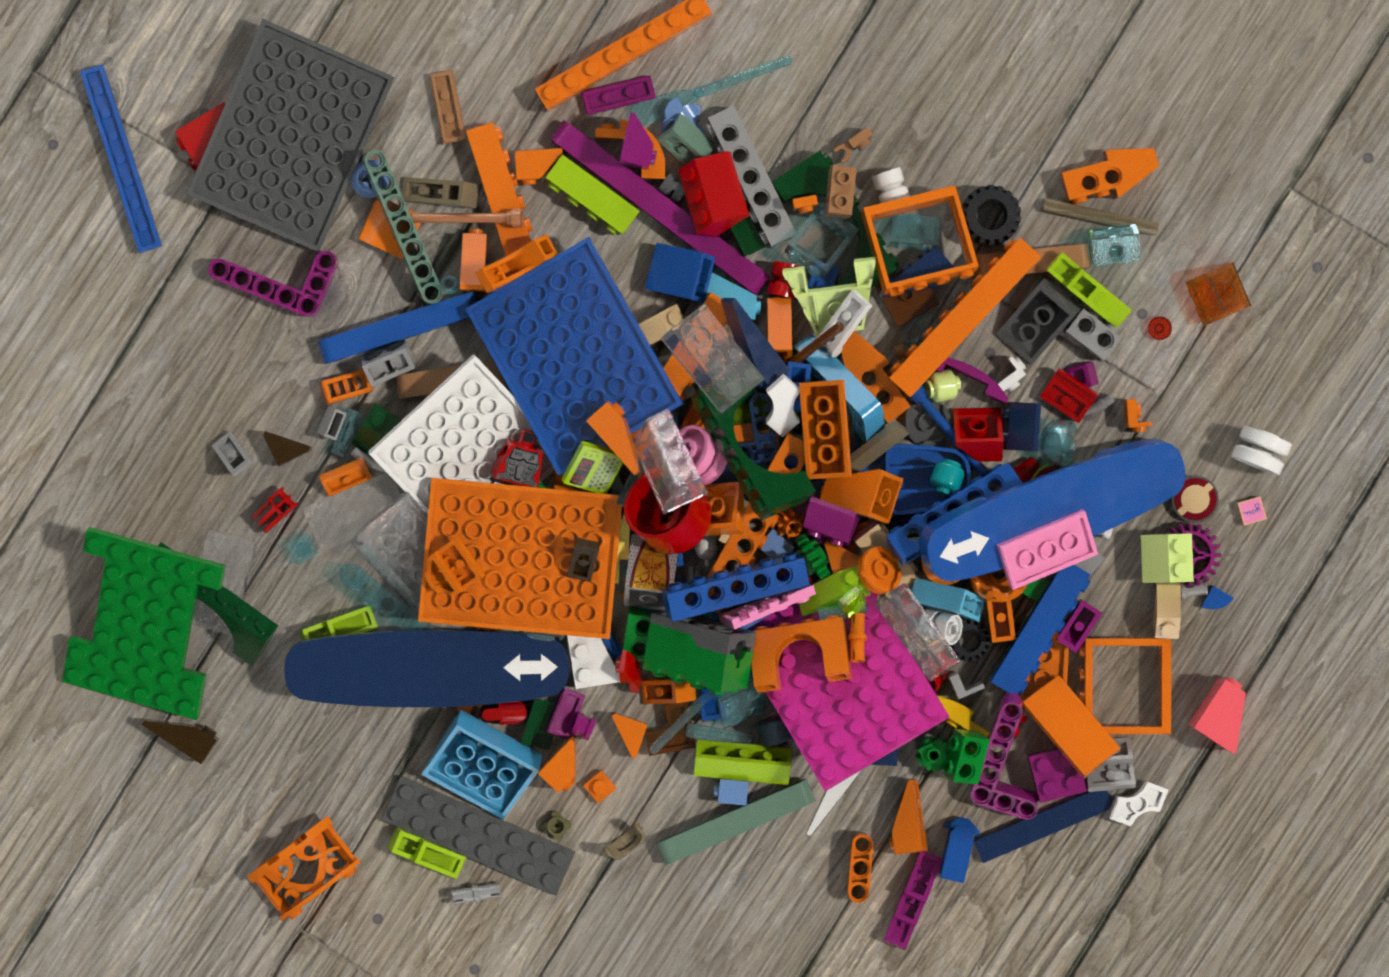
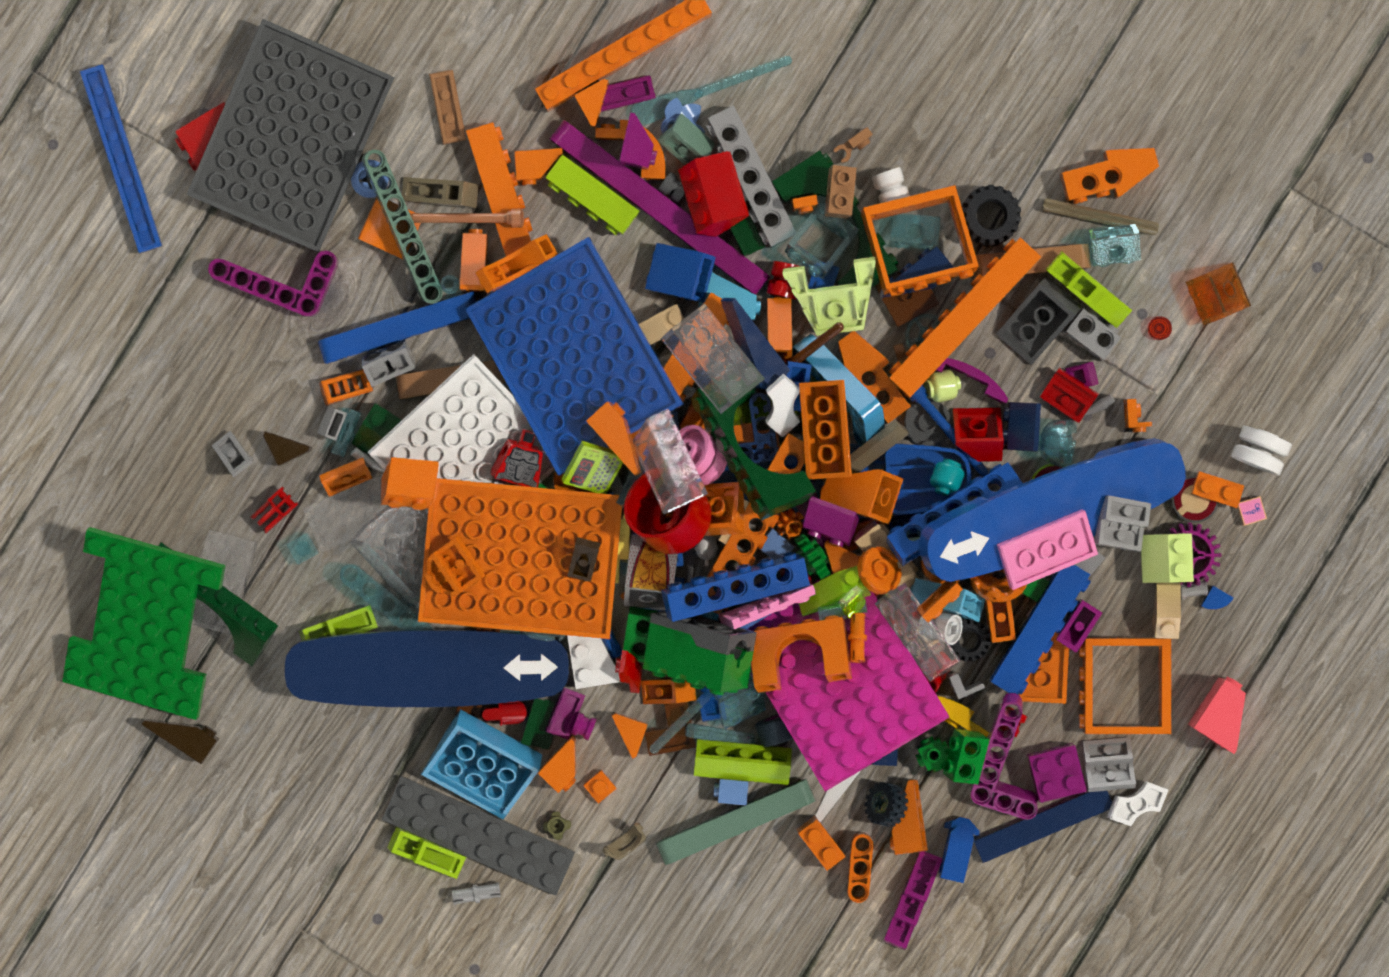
orange fence [247,816,361,921] -> none
white plate [818,290,872,358] -> none
white bracket [997,356,1026,393] -> none
red cone [1013,457,1039,483] -> none
orange slope [1023,676,1121,779] -> none
none -> orange slope [381,457,439,510]
none -> orange slope [574,79,609,128]
none -> orange brick [796,815,846,871]
none -> black wheel [864,782,908,827]
none -> orange plate [917,581,963,623]
none -> light grey slope [1095,495,1151,552]
none -> orange plate [1191,471,1244,508]

